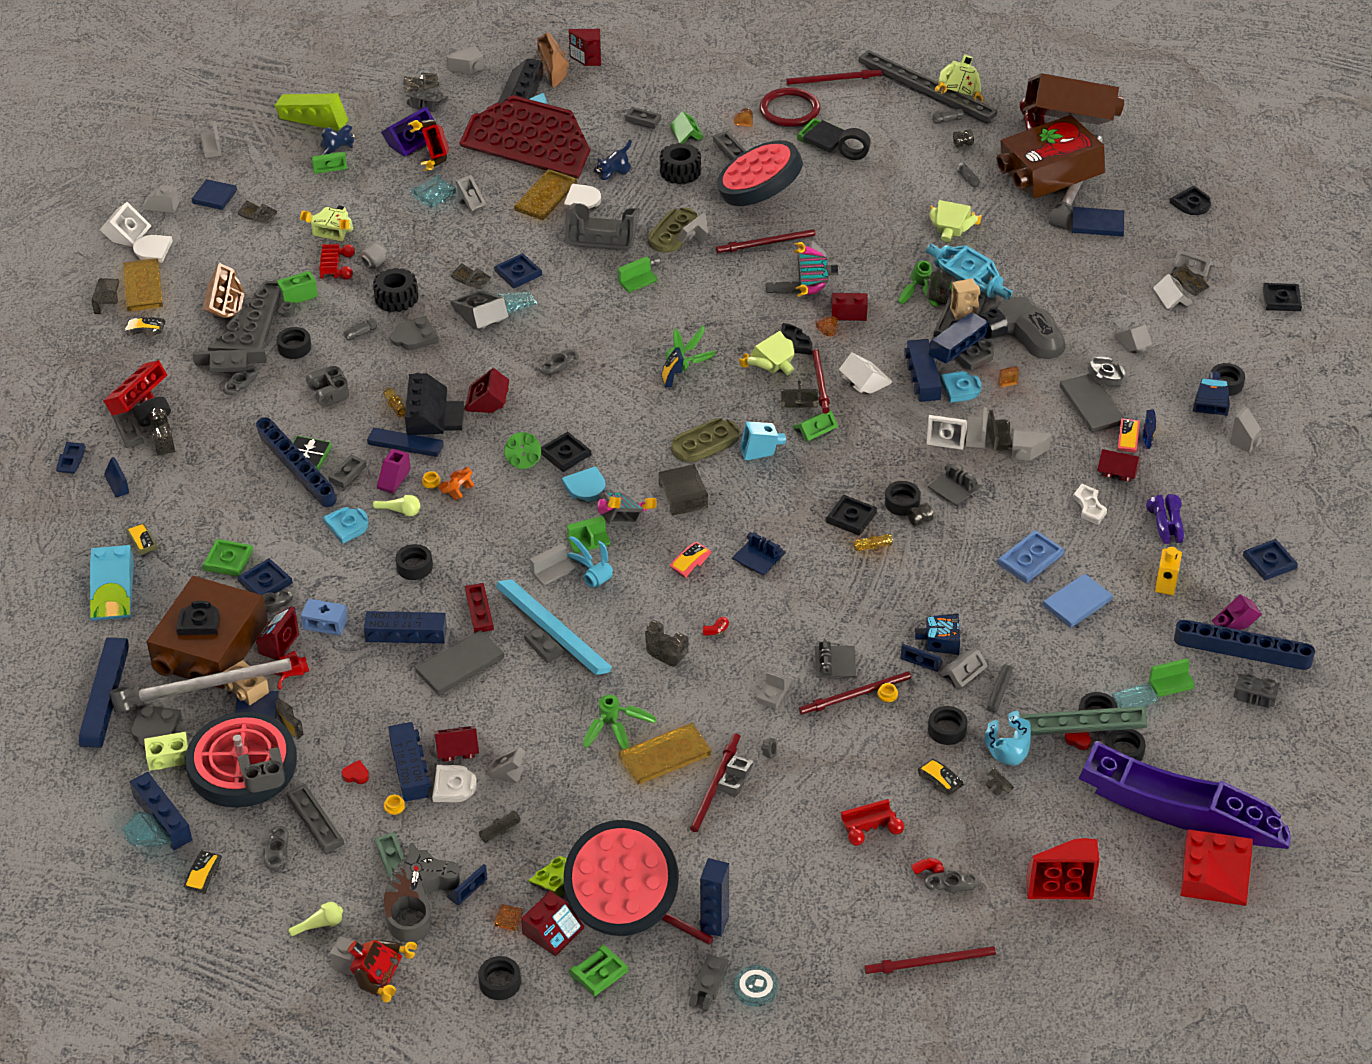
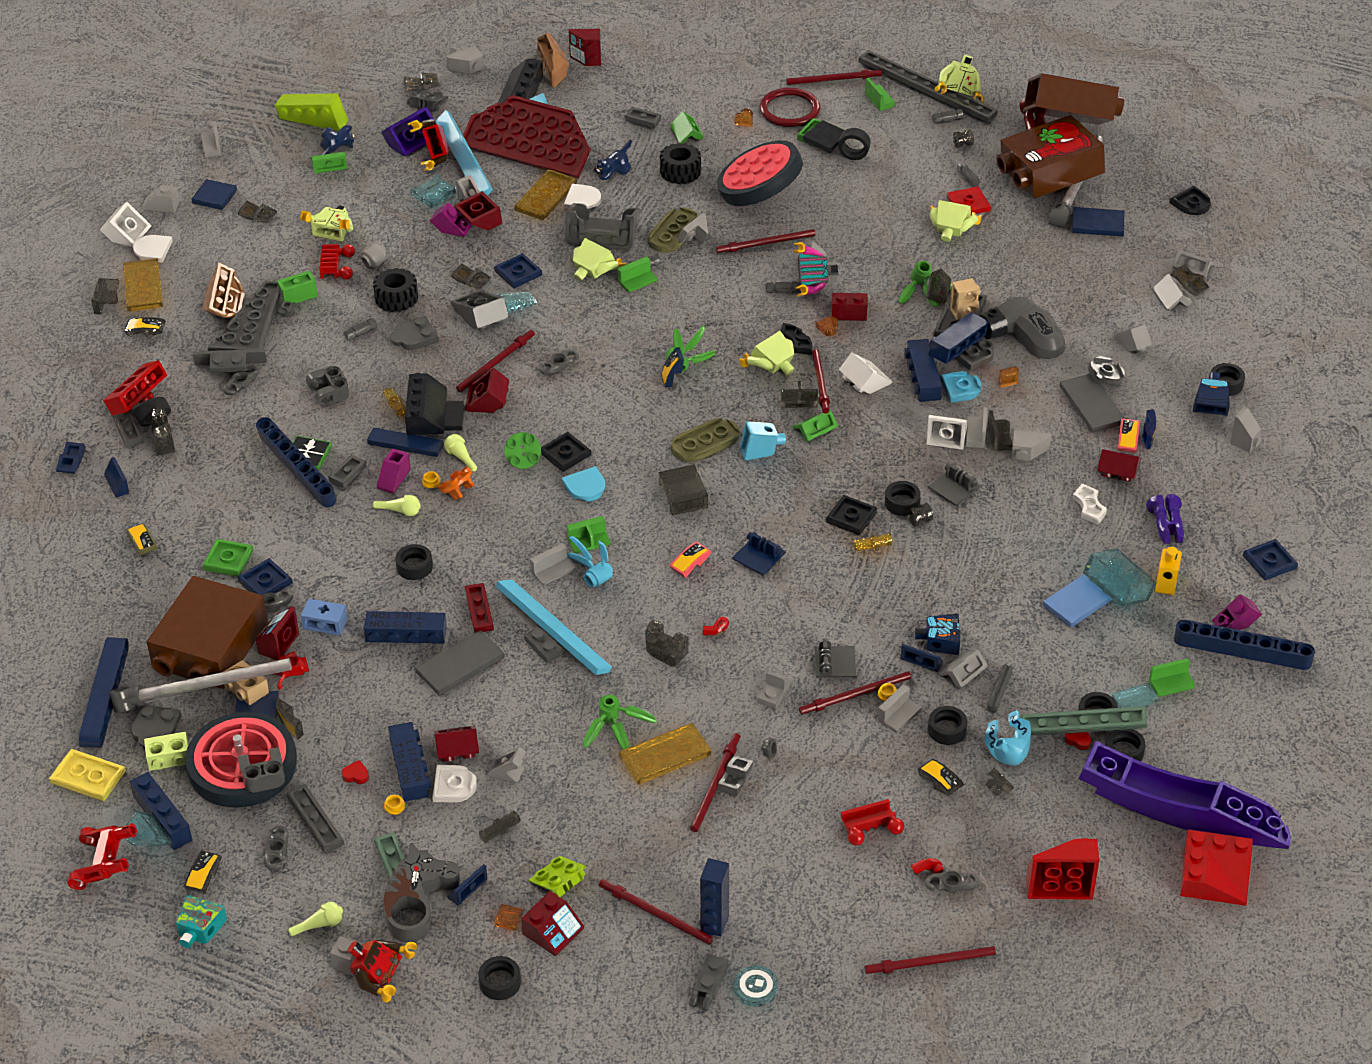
medium azure slope [90,545,134,621] -> none
black tile [176,601,220,635] -> none
black tyre [276,327,311,359] -> none
medium azure tile [323,507,368,544] -> none
coral wheel [564,820,679,936] -> none
bright green plate [568,945,628,997] -> none
torso [597,490,657,525] -> none
dark grey plate [713,131,746,160] -> none
medium azure plate [926,243,1013,300] -> none
medium blue tile [997,530,1065,584] -> none
dark grey hinge [1233,673,1280,708] -> none
black tile [1263,283,1302,311] -> none
none -> light yellow tile [49,749,126,801]
none -> red connector [67,823,137,890]
none -> teal torso [176,895,227,948]
none -> magenta slope [429,202,472,237]
none -> medium azure tile [435,110,493,196]
none -> yellowish green piece [444,434,477,472]
none -> dark red slope [454,191,503,231]
none -> dark red bar [456,330,535,392]
none -> yellowish green torso [573,238,627,281]
none -> bright green panel [865,78,895,111]
none -> light grey panel [878,684,921,733]
none -> red plate [947,186,991,215]
none -> clear light blue brick [1083,548,1157,608]

